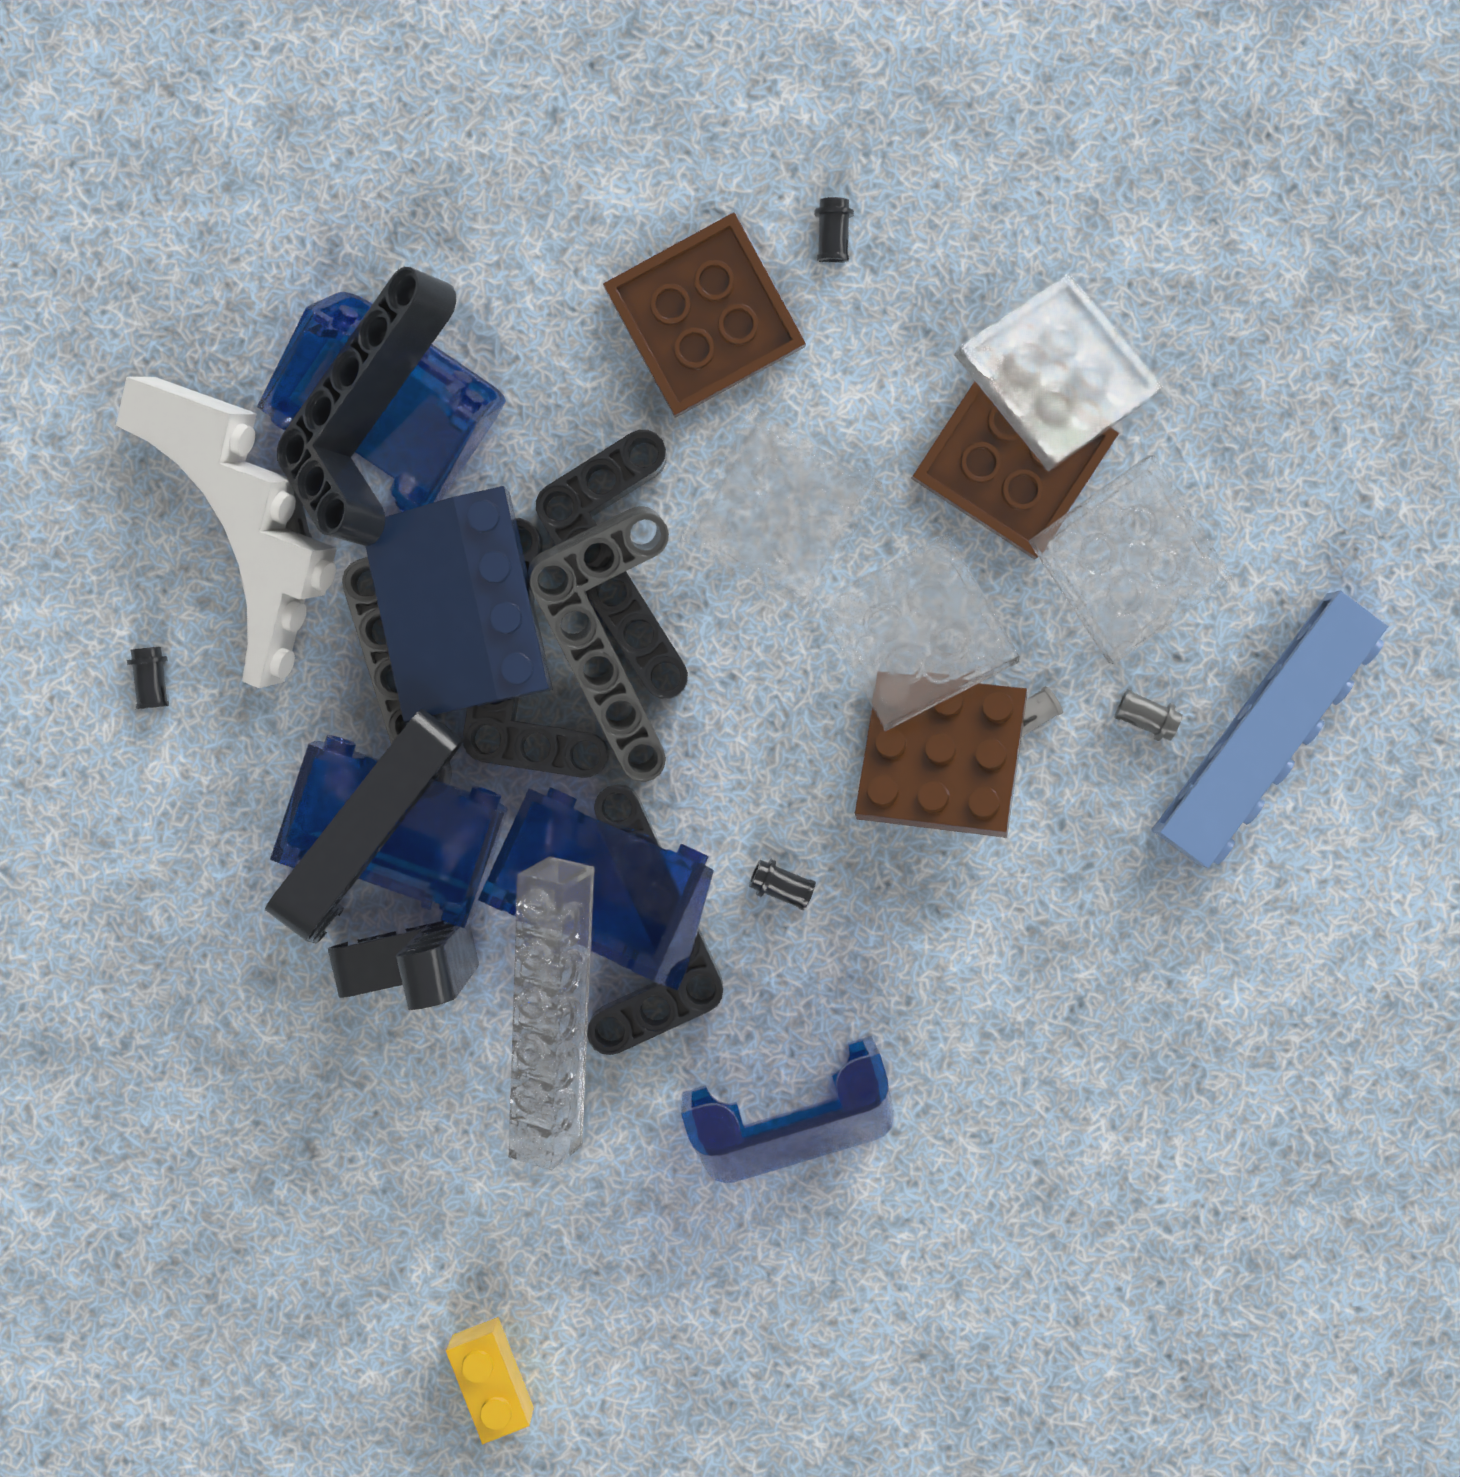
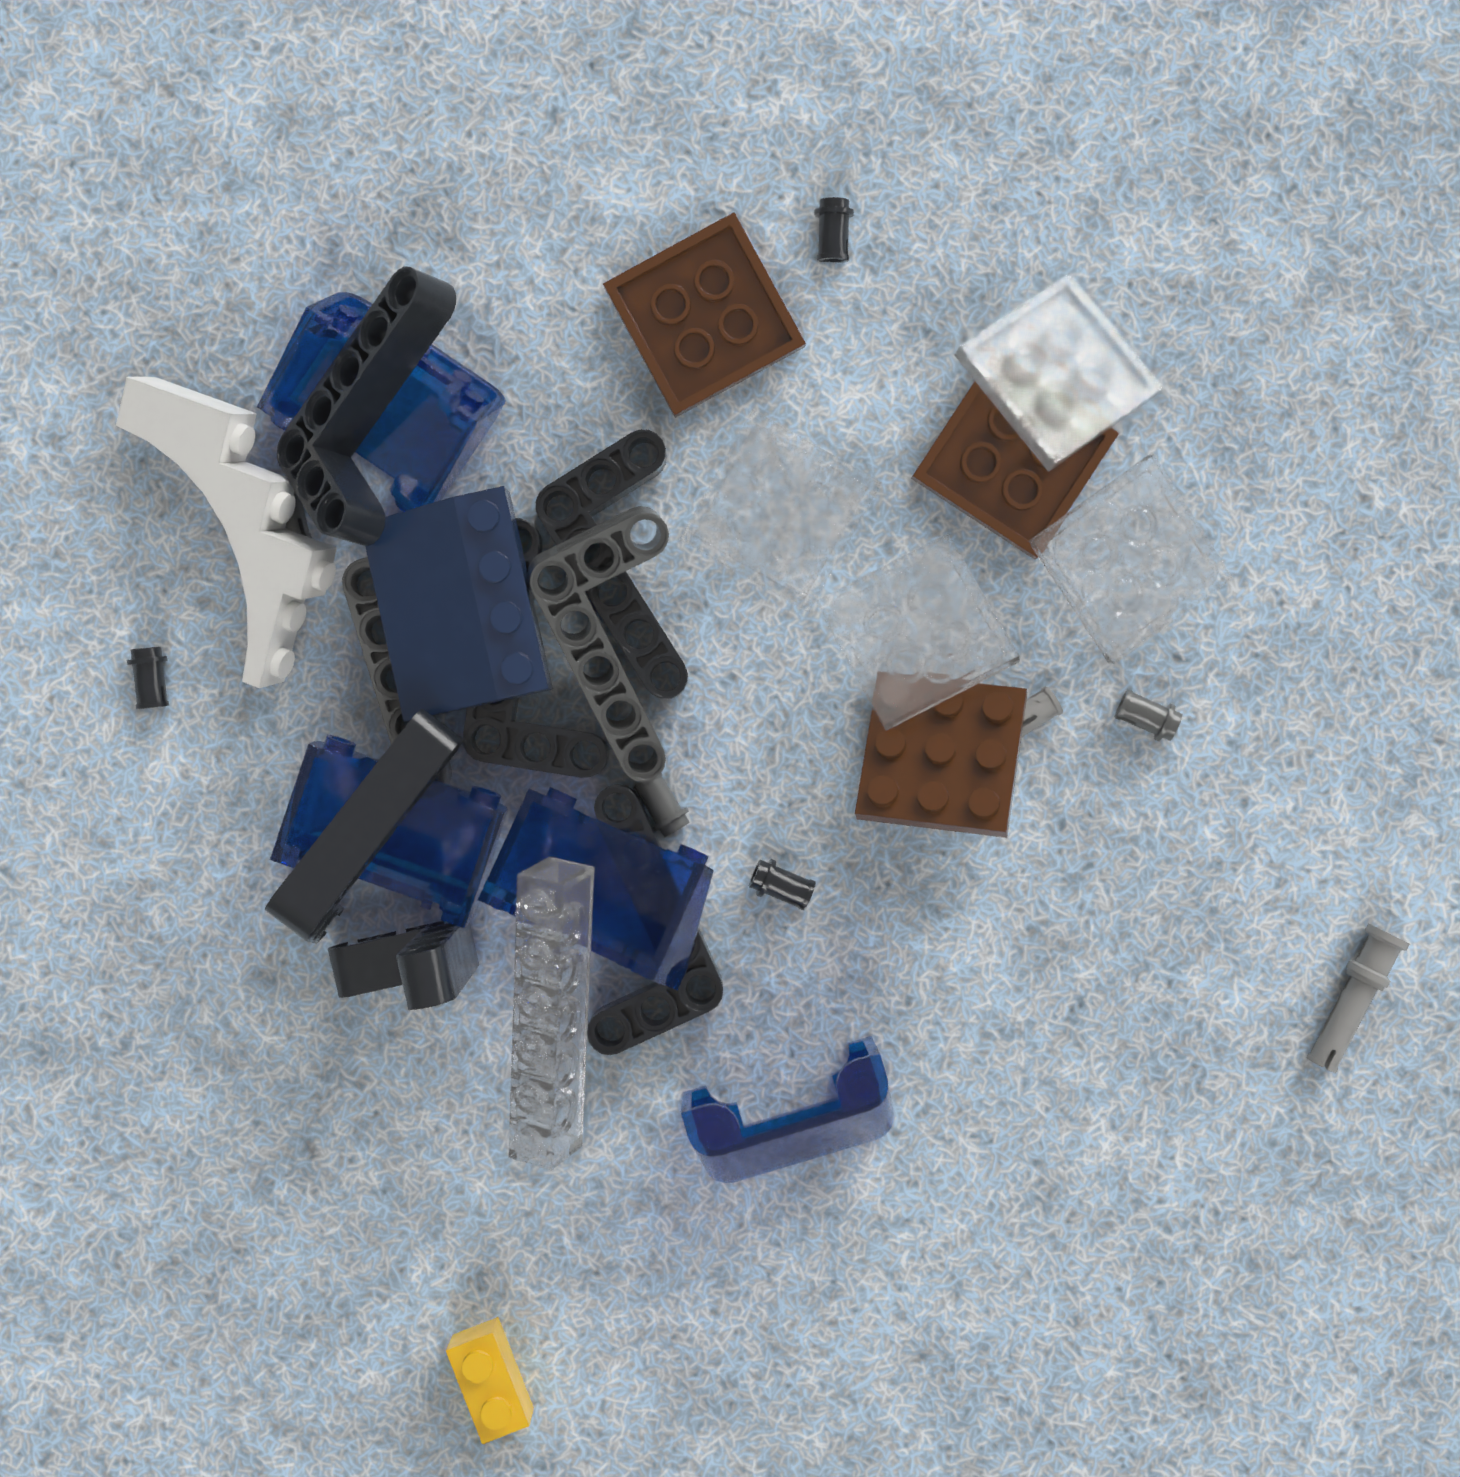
medium blue brick [1151,591,1389,868] -> none
none -> dark grey pin [633,773,690,838]
none -> light grey pin [1306,923,1410,1073]

